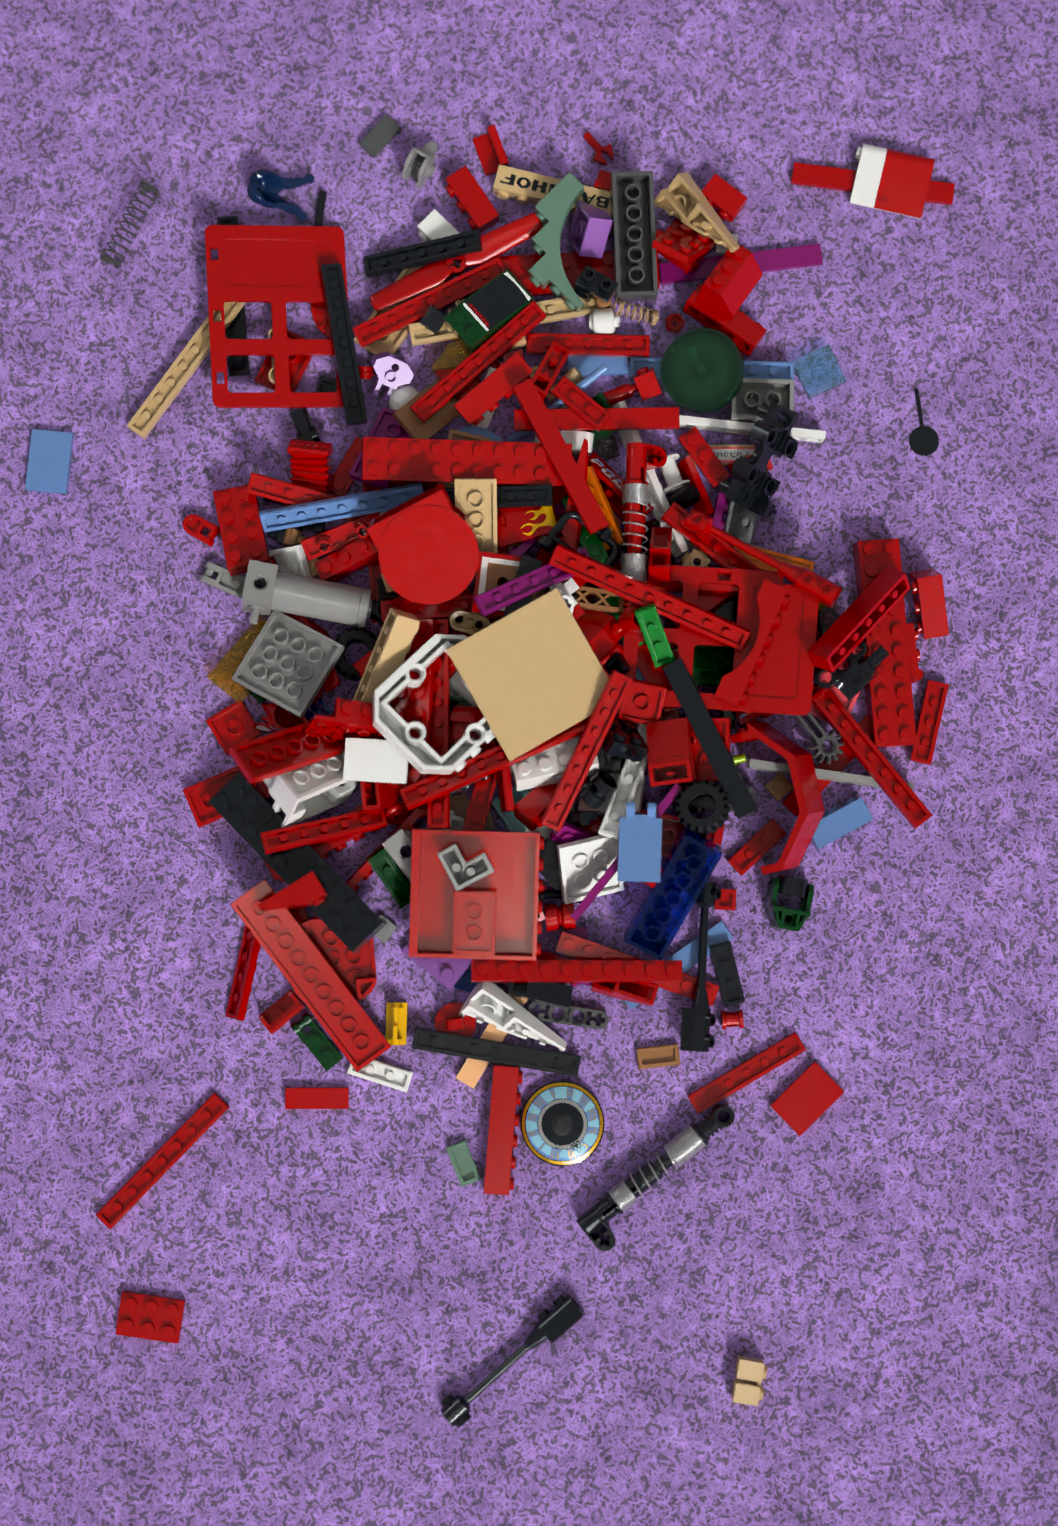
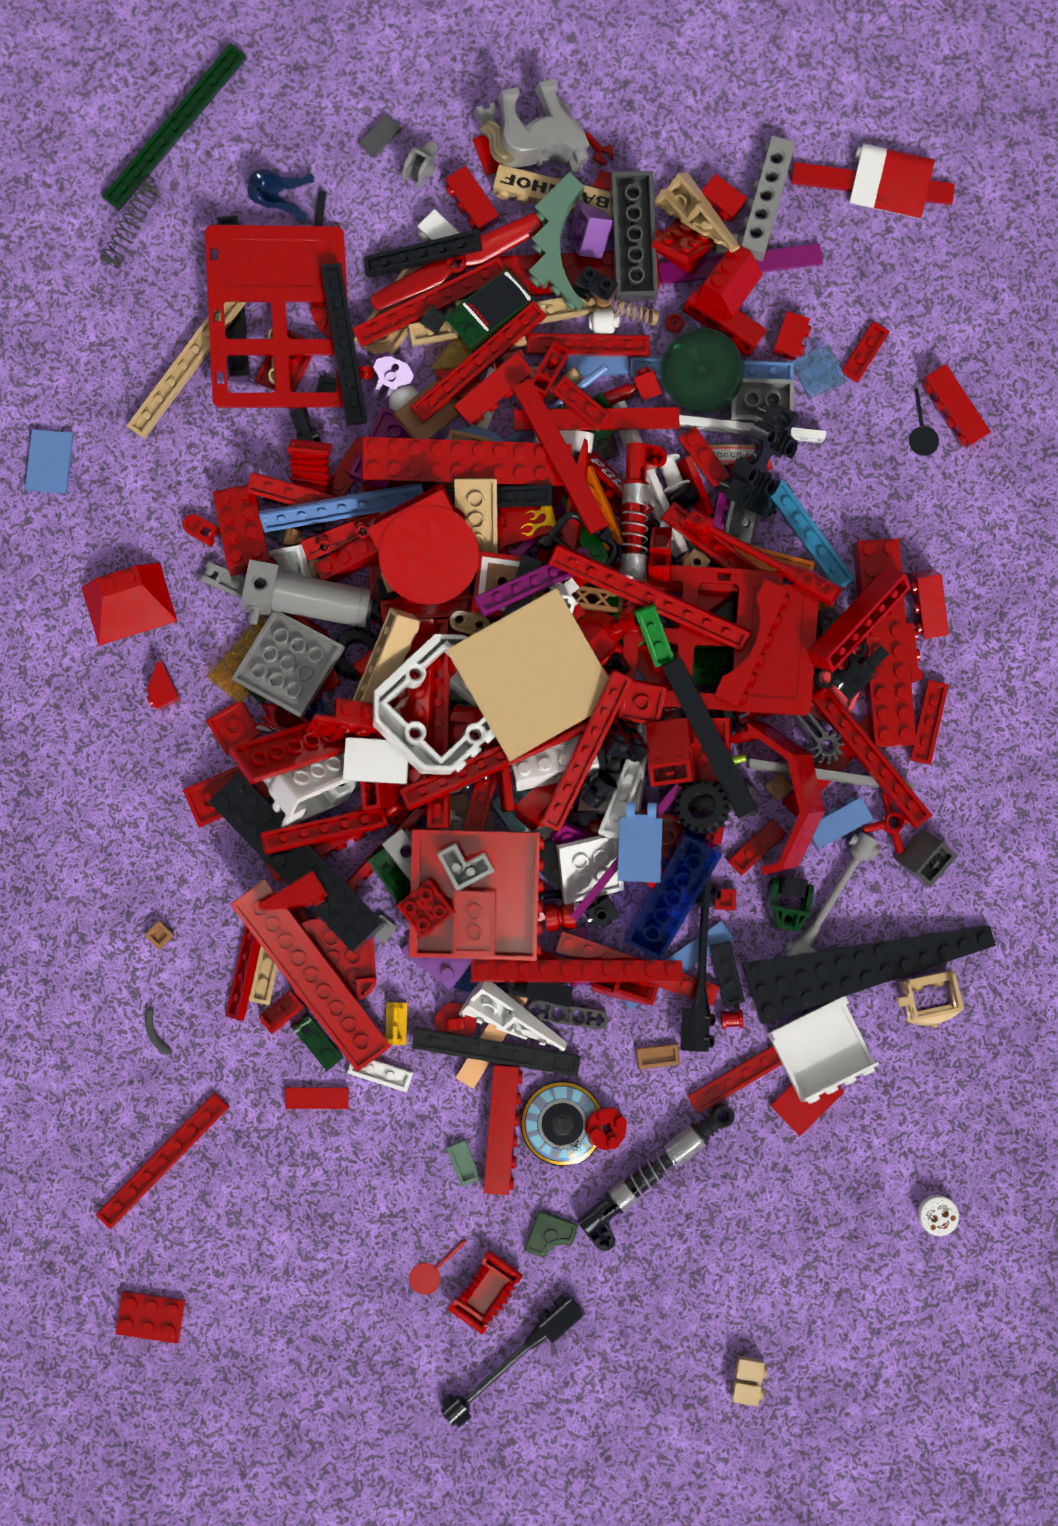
none -> red slope [81,563,178,646]
none -> dark green plate [102,43,247,211]
none -> medium nougat plate [144,920,175,950]
none -> dark grey piece [145,1007,172,1055]
none -> red slope [147,661,181,711]
none -> tan plate [249,946,278,1005]
none -> red tile [396,879,456,939]
none -> red piece [409,1239,466,1295]
none -> red piece [447,1250,523,1335]
none -> light grey piece [473,79,590,173]
none -> dark green tile [524,1210,579,1258]
none -> black brick [584,894,619,928]
none -> red plate [585,1107,627,1150]
none -> light grey brick [738,136,796,261]
none -> black wing [741,925,996,1024]
none -> white panel [767,996,880,1104]
none -> dark azure plate [768,479,855,588]
none -> red brick [772,311,812,362]
none -> light grey bar [783,832,881,956]
none -> red tile [840,321,890,383]
none -> red bar [862,792,909,854]
none -> dark grey slope [895,829,958,888]
none -> tan animal [897,970,964,1028]
none -> white head [917,1195,959,1236]
none -> red brick [922,364,991,449]

